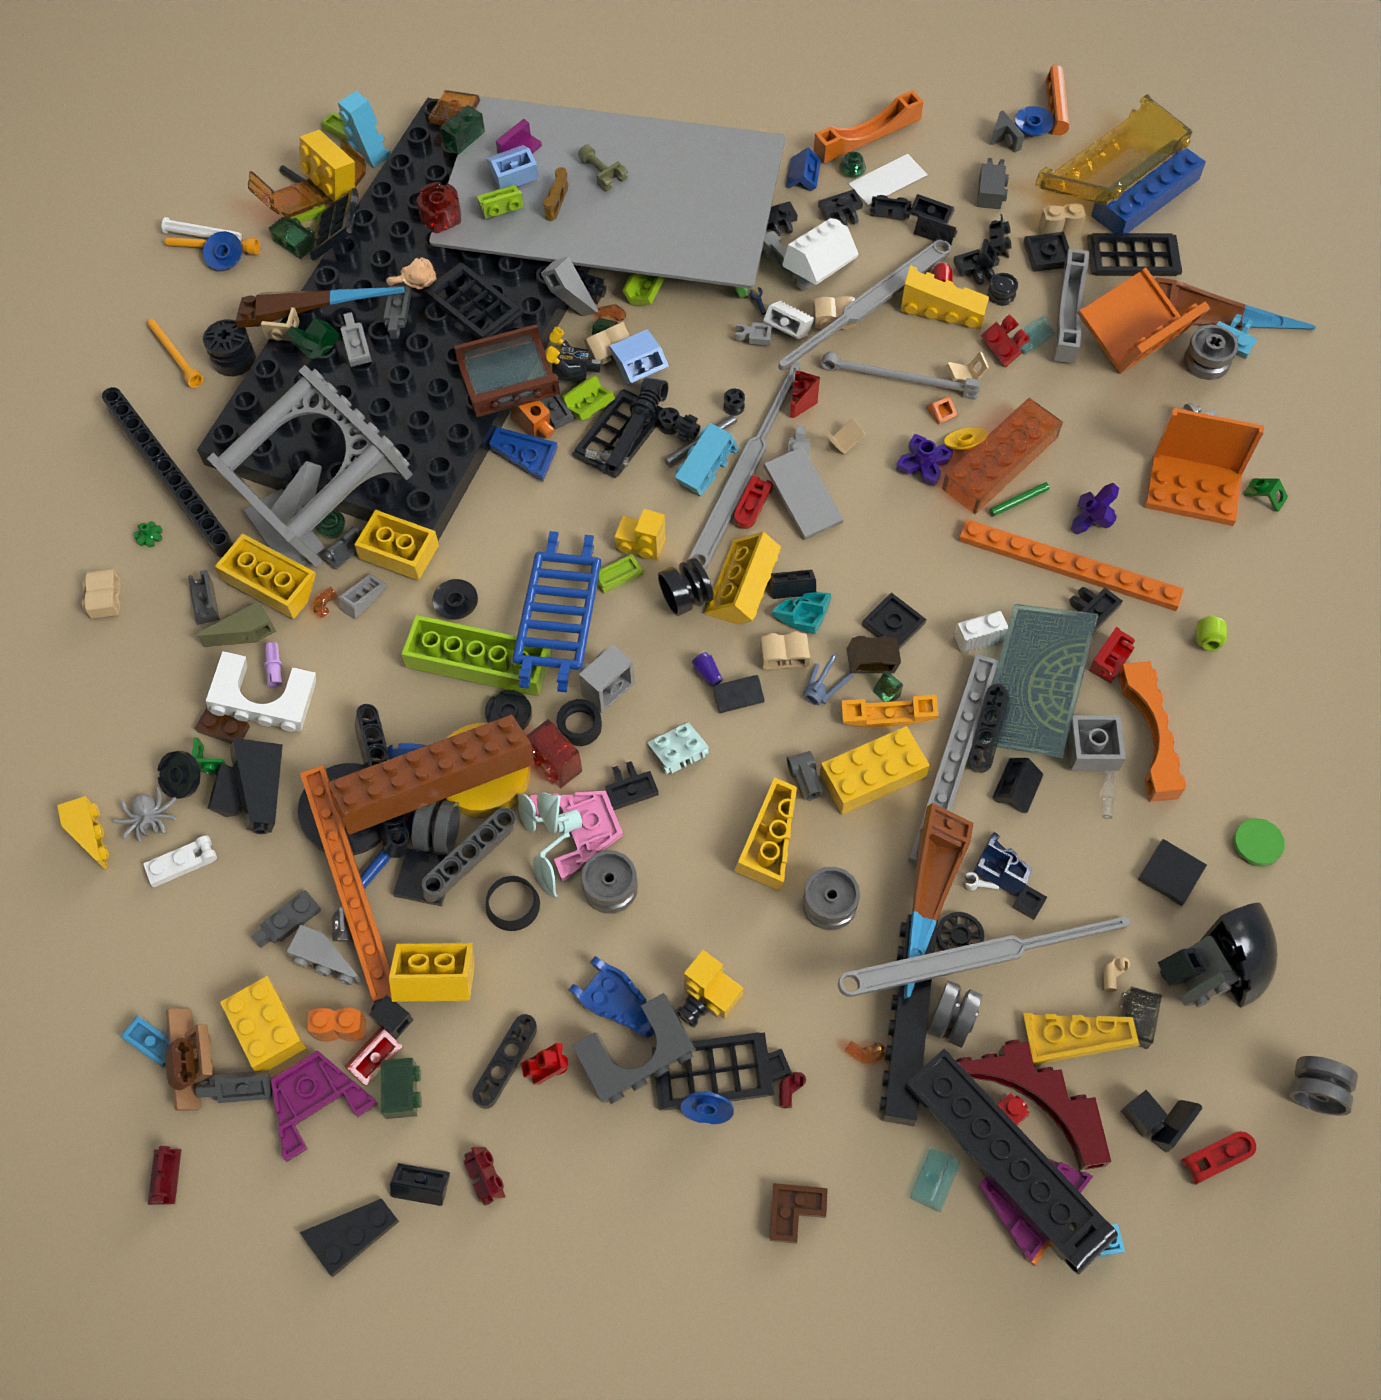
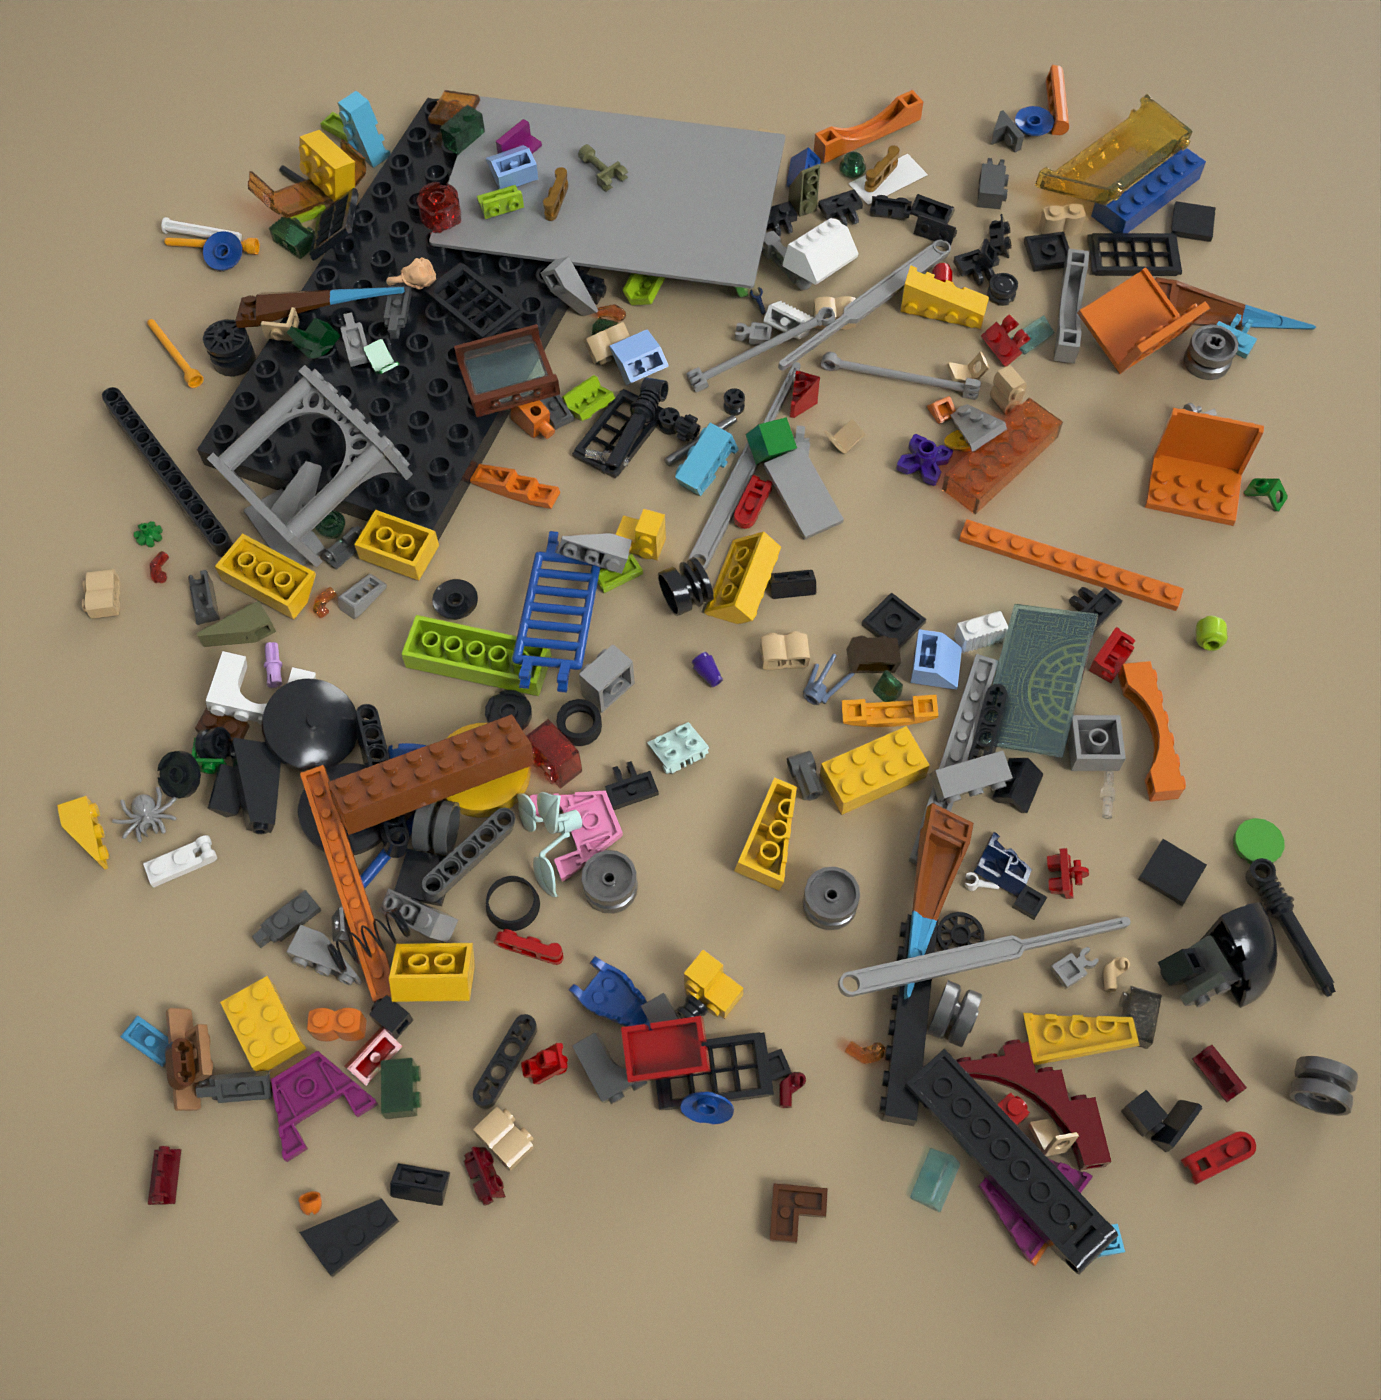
blue wing [489,427,558,481] -> none
black torso [545,327,601,381] -> none
black slope [713,675,765,713] -> none
teal brick [772,592,832,634] -> none
green bar [989,482,1050,517] -> none
dark purple plant [1071,483,1120,534] -> none
none -> clear red arm [149,551,169,583]
none -> black wheel [195,727,231,759]
none -> black dish [261,678,357,772]
none -> orange hinge [298,1191,322,1216]
none -> black piece [327,908,411,973]
none -> bracket [363,339,399,375]
none -> light grey slope [379,888,458,943]
none -> orange slope [470,464,561,509]
none -> tan brick [473,1107,534,1172]
none -> red plate [494,929,564,965]
none -> light grey slope [557,533,632,574]
none -> red piece [621,1016,711,1083]
none -> light grey hinge [687,307,835,392]
none -> green head [745,417,797,465]
none -> olive slope [788,164,820,217]
none -> pearl gold plate [864,145,900,192]
none -> light blue slope [910,629,962,690]
none -> light grey brick [929,751,1012,804]
none -> light grey wing [950,404,1007,452]
none -> tan brick [990,365,1027,415]
none -> tan bracket [1028,1118,1079,1156]
none -> red hips [1047,848,1089,899]
none -> light grey plate [1050,947,1099,990]
none -> black tile [1171,201,1216,242]
none -> dark red hinge [1192,1045,1247,1103]
none -> black piece [1245,858,1336,997]

